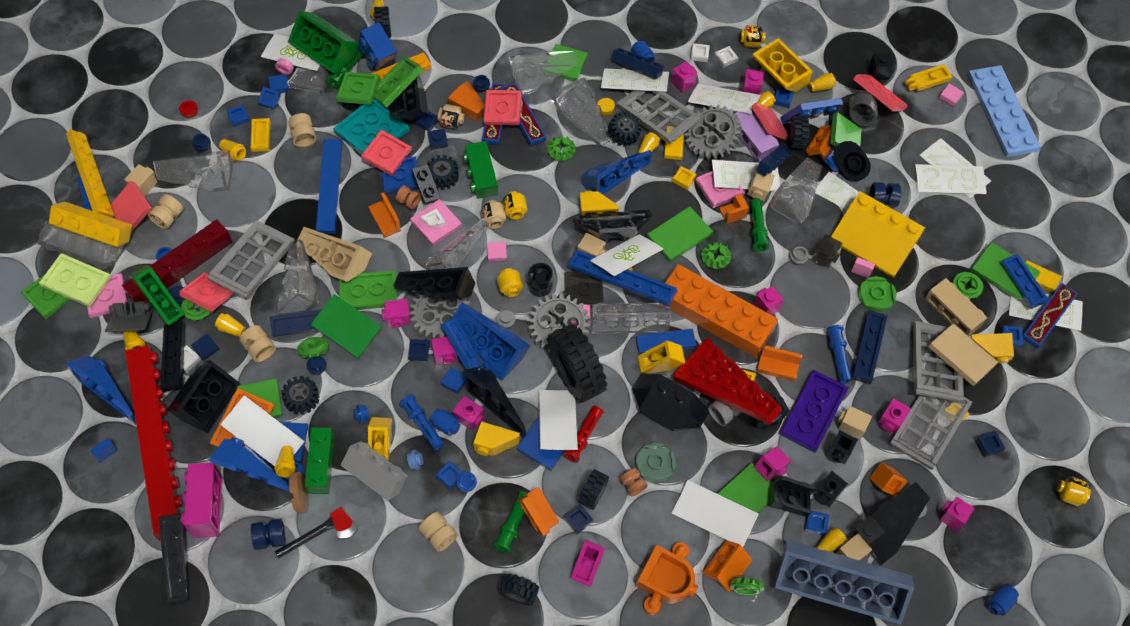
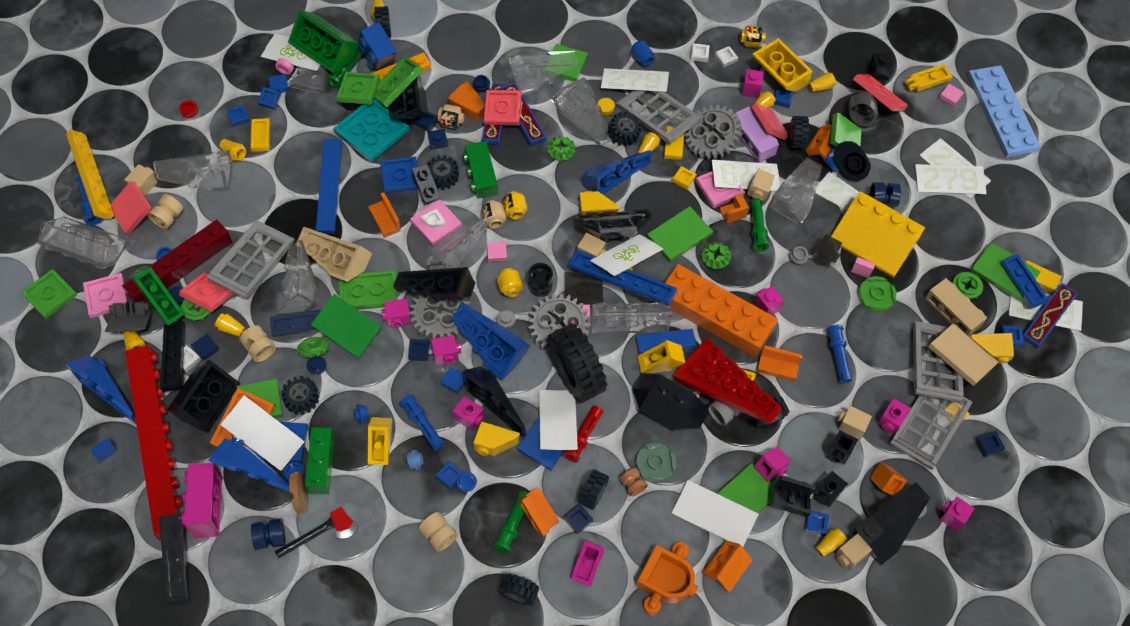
yellowish green tile [39,253,111,308] -> none
yellow brick [49,201,132,247] -> none
dark blue plate [192,134,211,151] -> none
yellow cone [274,446,296,478] -> none
tan wheel [288,113,316,147] -> none
light grey brick [340,441,408,501] -> none
coral tile [361,130,412,176] -> none
nougat wheel [396,185,421,210] -> none
blue brick [430,408,461,436] -> none
blue tile [441,318,485,369] -> none
dark blue piece [612,48,664,78] -> none
dark pink brick [671,61,697,93] -> none
white sticker [688,84,761,114] -> none
bright green gear [730,577,764,595] -> none
dark blue piece [756,144,791,176] -> none
sand blue brick [775,540,914,625] -> none
dark purple tile [779,370,849,453] -> none
blue wing [780,98,843,124] -> none
dark blue plate [852,310,888,384] -> none
blue brick [987,584,1019,616] -> none
yellow head [1057,477,1091,506] -> none

